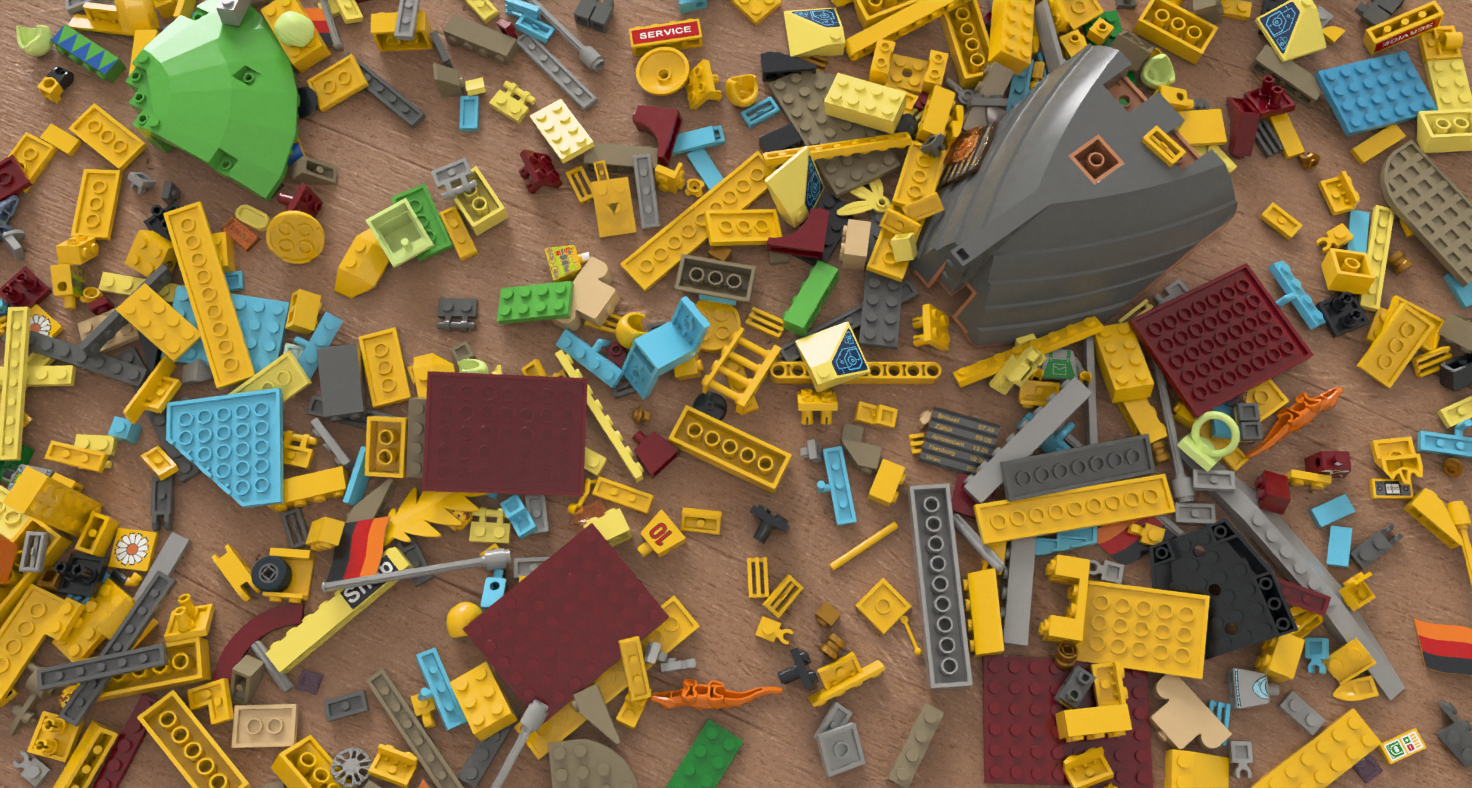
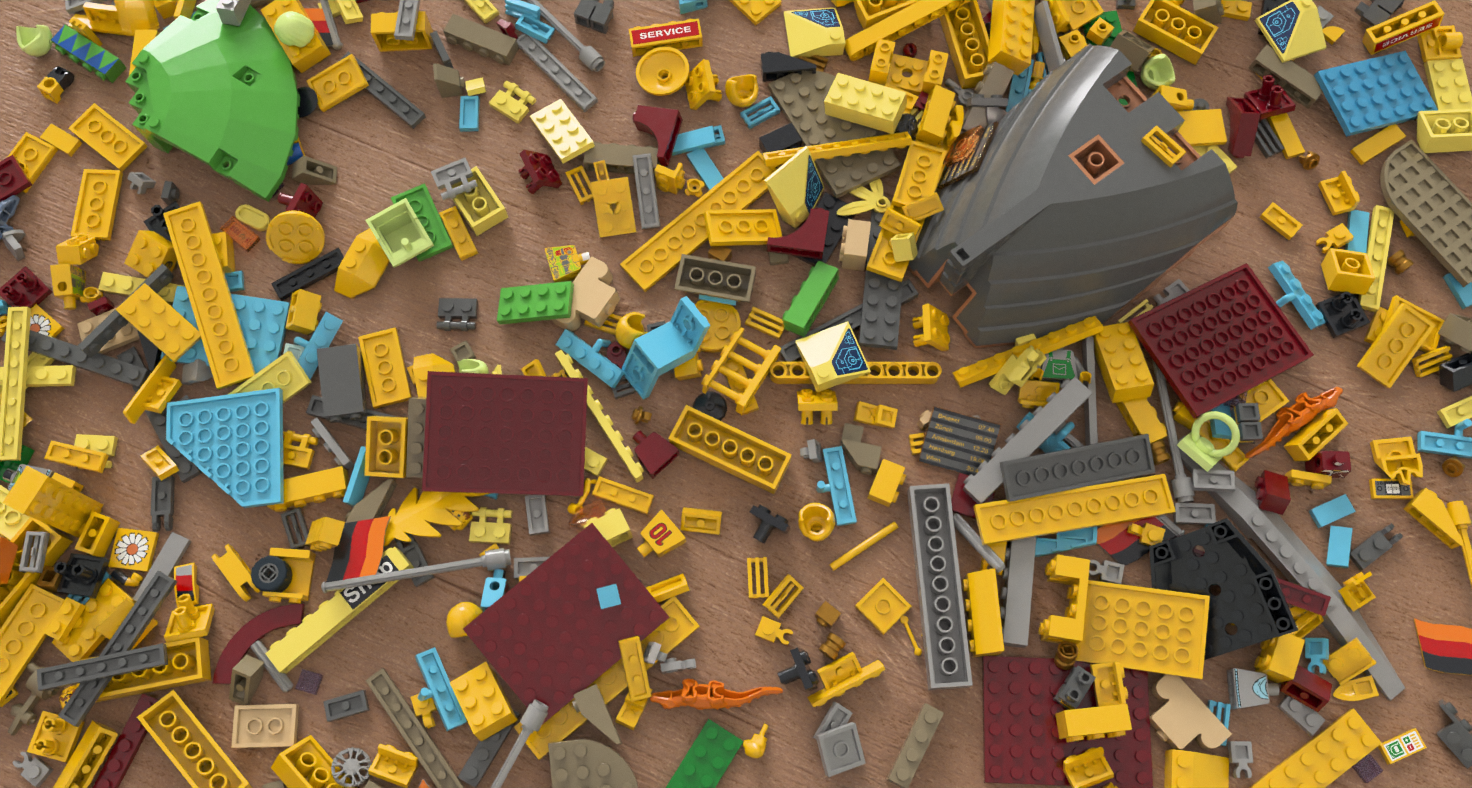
medium azure brick [108,416,143,445] -> none
yellow plate [187,678,234,725] -> none
medium azure slope [500,494,538,540] -> none
dark grey tile [920,133,946,158] -> none
none -> yellow tile [69,17,102,46]
none -> slope [174,563,199,607]
none -> black plate [271,247,344,301]
none -> medium azure tile [596,584,621,609]
none -> yellow tile [646,573,690,602]
none -> yellow piece [743,724,768,759]
none -> yellow piece [798,503,835,542]
none -> dark red hinge [902,43,917,58]
none -> dark red brick [1280,665,1332,712]
none -> yellow brick [1284,408,1348,461]

